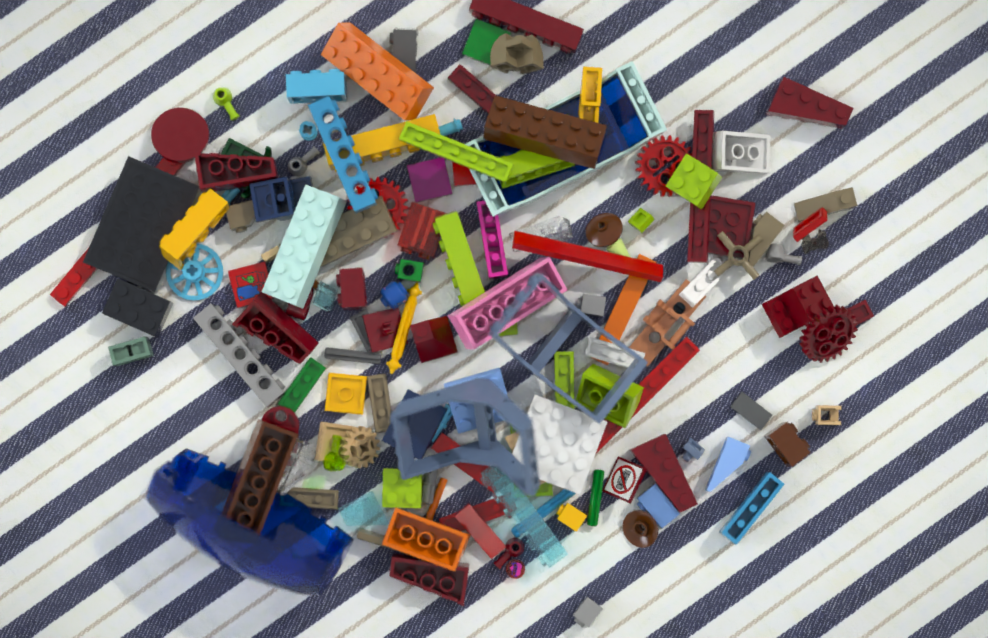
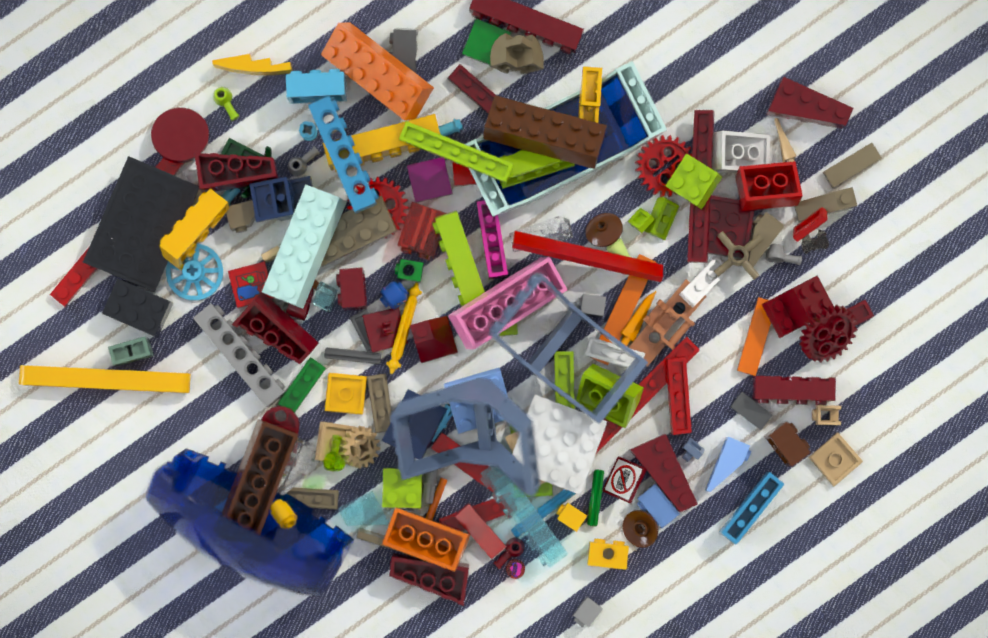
none -> yellow beam [19,365,191,393]
none -> yellow slope [212,54,293,75]
none -> yellow brick [270,500,297,529]
none -> yellow brick [587,538,629,570]
none -> light orange bar [621,290,657,346]
none -> lime slope [644,197,680,240]
none -> red plate [665,356,692,435]
none -> red brick [735,161,803,211]
none -> orange tile [737,297,771,376]
none -> dark red wedge [753,376,836,405]
none -> tan piece [774,118,797,162]
none -> tan tile [808,432,863,487]
none -> dark tan tile [823,143,882,189]

